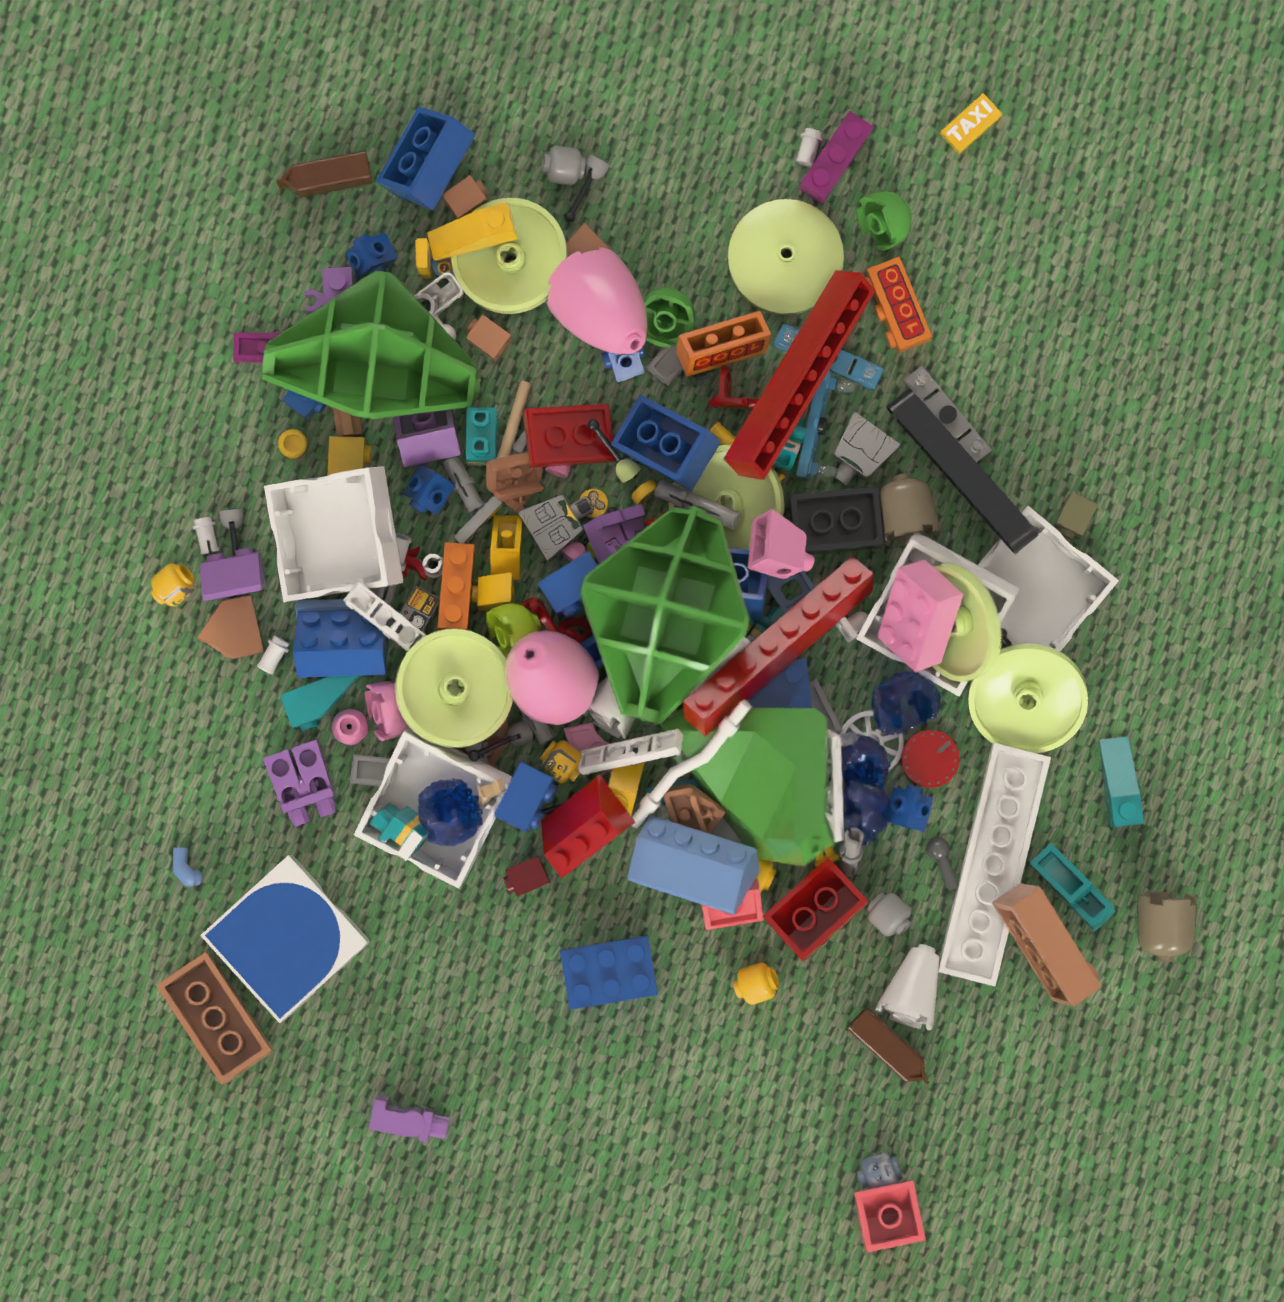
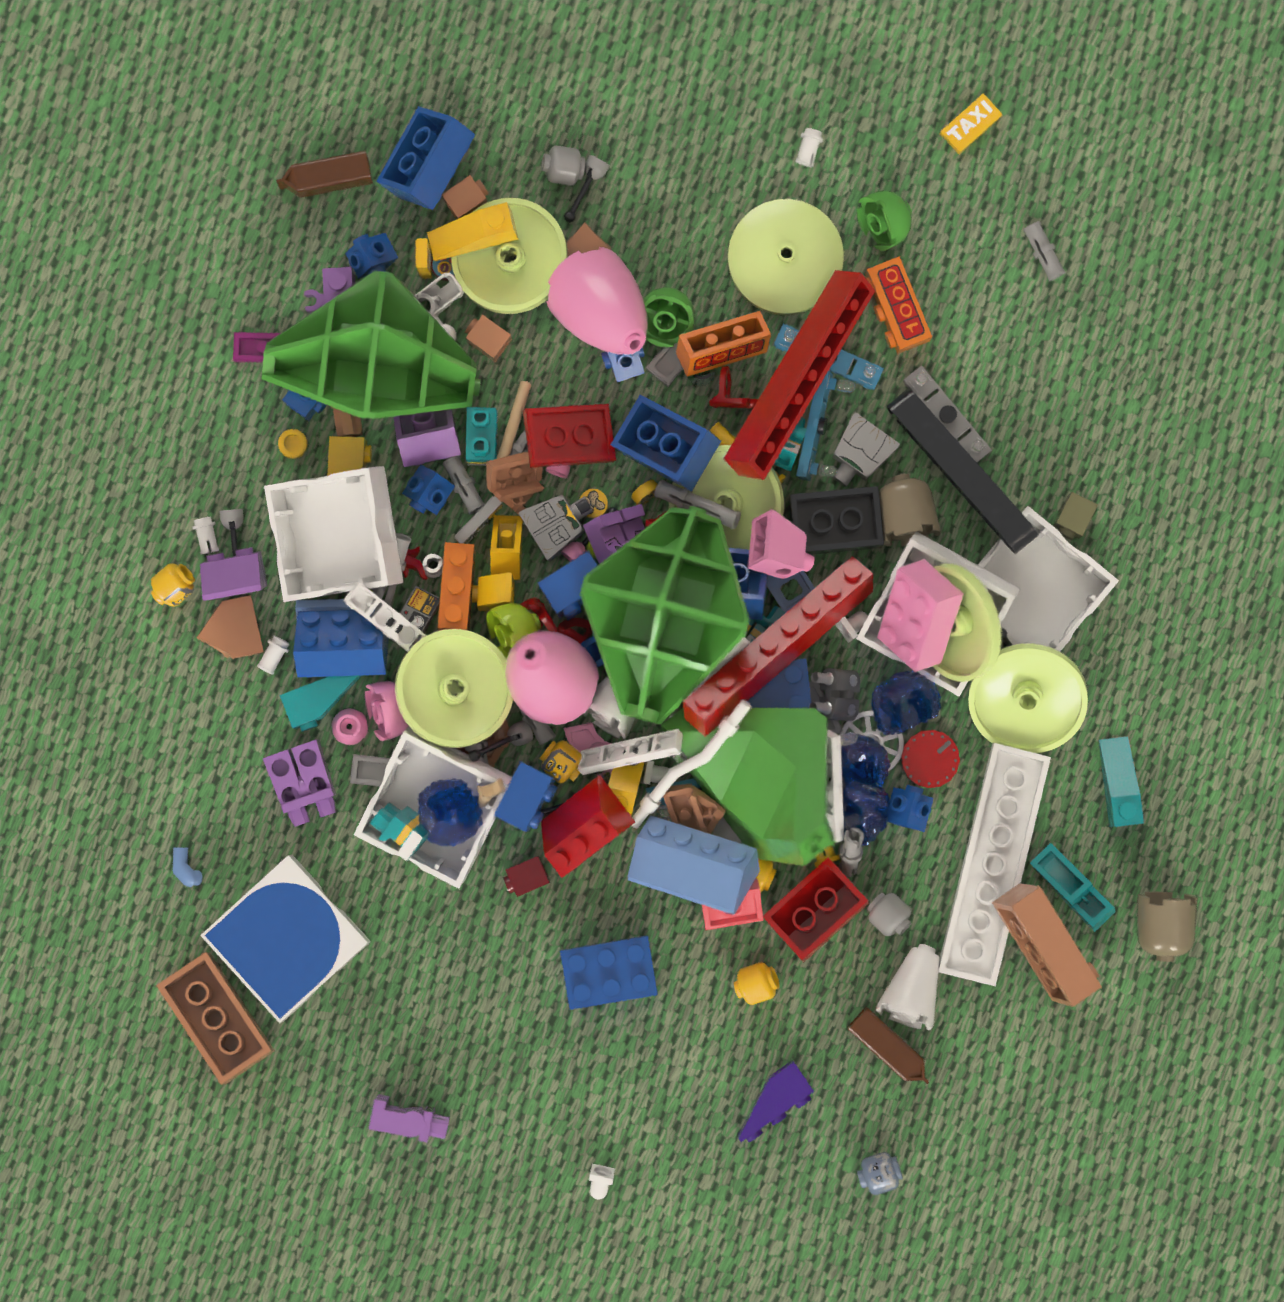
hinge [588,419,641,483] -> none
magenta brick [799,111,874,205] -> none
coral slope [854,1180,926,1252] -> none
dark grey bar [926,837,959,892] -> none
none -> white piece [589,1164,615,1199]
none -> white piece [640,761,669,785]
none -> dark purple slope [738,1060,814,1142]
none -> dark grey piece [809,668,860,721]
none -> light grey pin [1023,221,1066,281]

